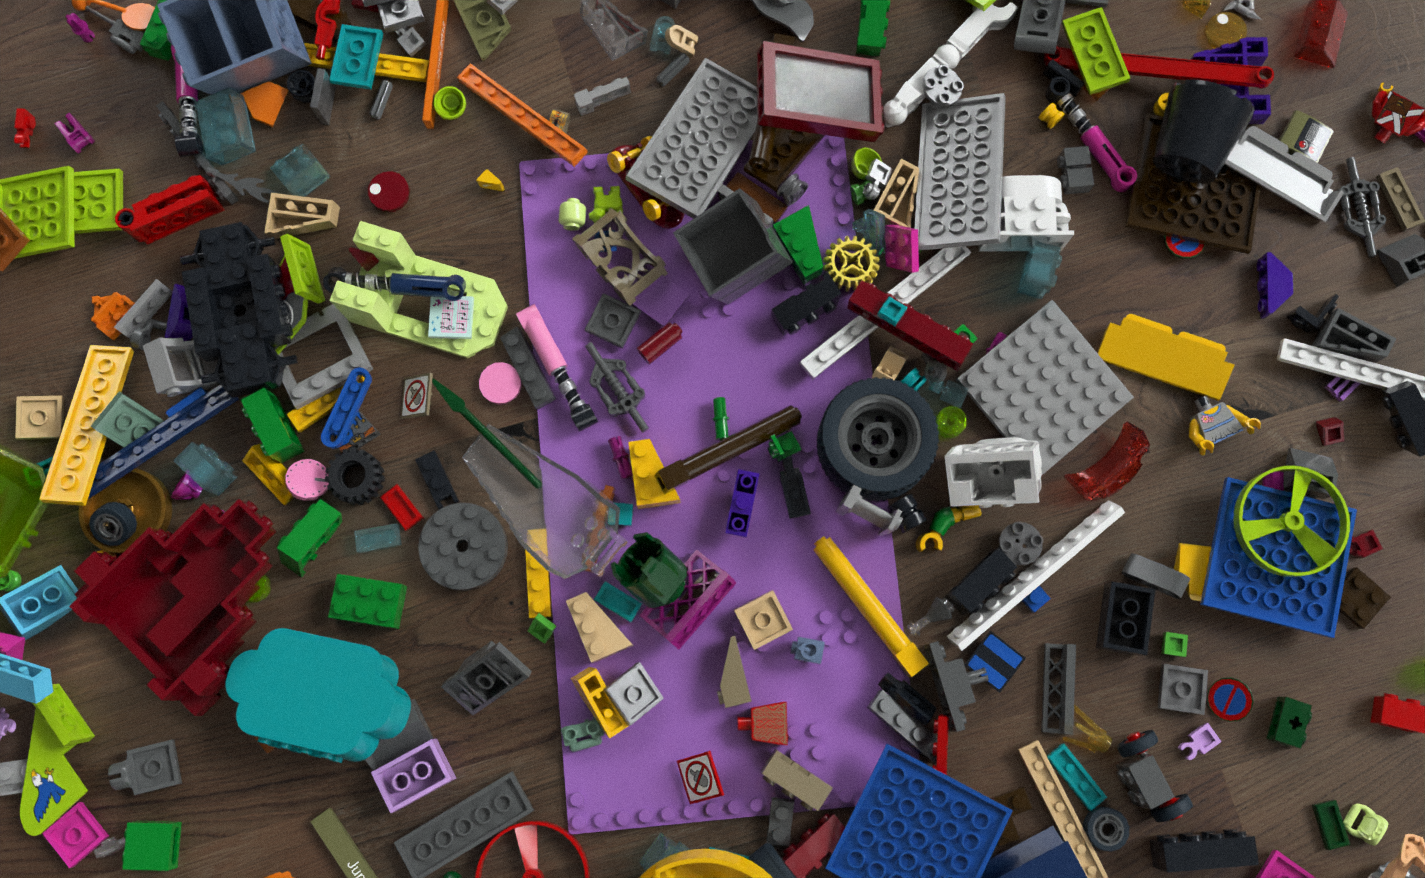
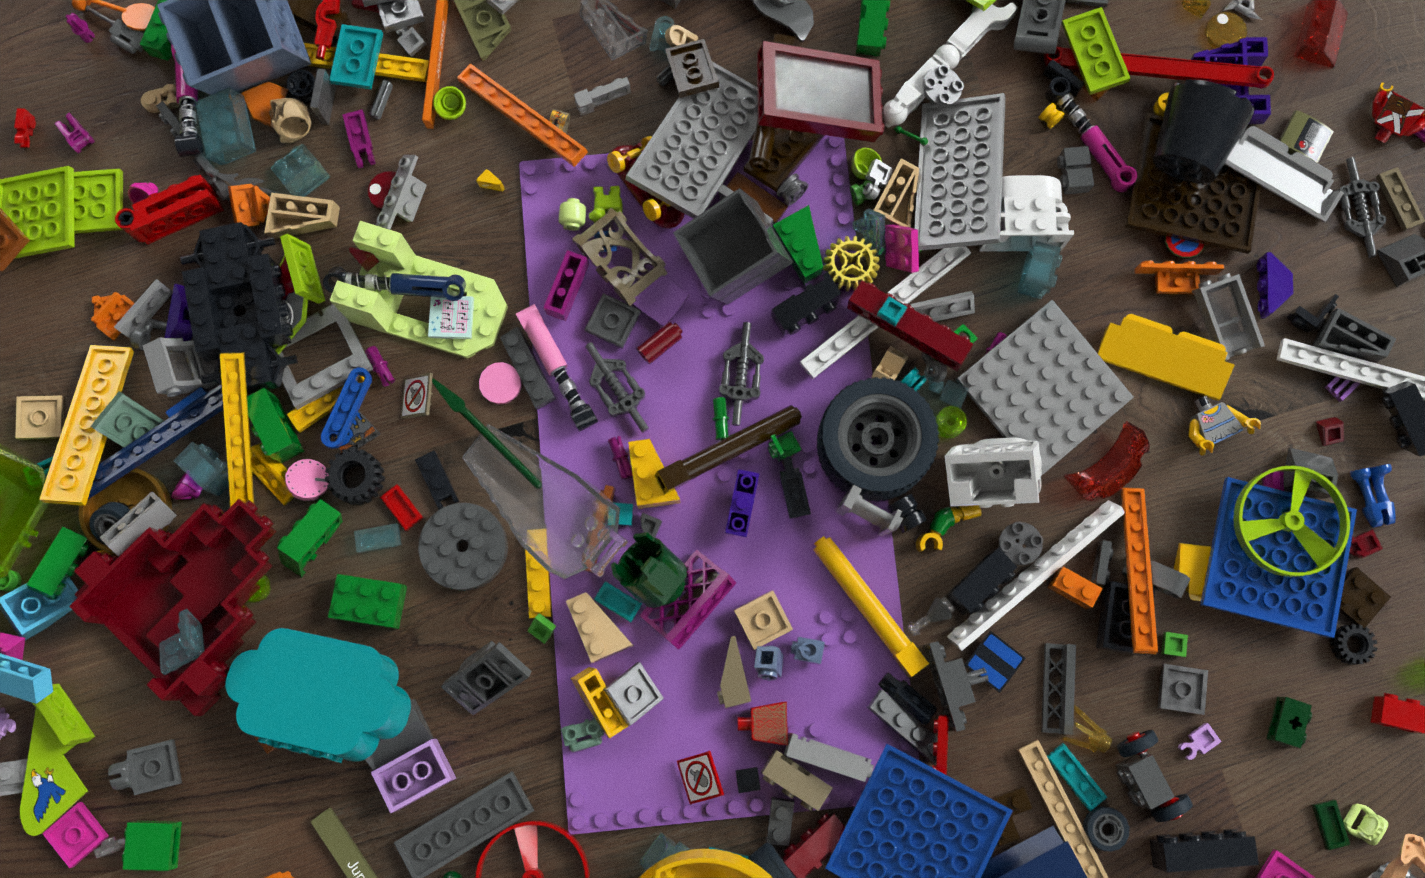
blue plate [1022,585,1051,613] -> none
piece [1207,677,1254,722] -> none
none -> green brick [26,527,90,600]
none -> light grey brick [99,492,177,556]
none -> dark pink piece [128,182,159,204]
none -> tan plate [141,84,179,113]
none -> clear light blue bracket [159,609,204,675]
none -> yellow plate [220,353,254,507]
none -> orange slope [228,184,270,227]
none -> tan piece [269,98,312,143]
none -> magenta hinge [342,109,376,168]
none -> magenta axle [365,346,395,387]
none -> light grey bracket [376,155,427,230]
none -> magenta brick [543,250,589,321]
none -> dark grey tile [641,512,662,538]
none -> plate [665,39,720,98]
none -> dark grey bar [719,322,764,426]
none -> black plate [735,767,761,793]
none -> sand blue brick [754,646,784,681]
none -> light grey door [784,733,874,782]
none -> green hinge [894,125,928,145]
none -> light grey plate [910,291,975,321]
none -> orange brick [1047,566,1103,609]
none -> dark grey plate [1091,540,1113,586]
none -> orange tile [1121,488,1158,654]
none -> orange bracket [1135,261,1224,295]
none -> door [1192,273,1265,360]
none -> black tyre [1330,624,1377,665]
none -> blue piece [1350,464,1395,528]

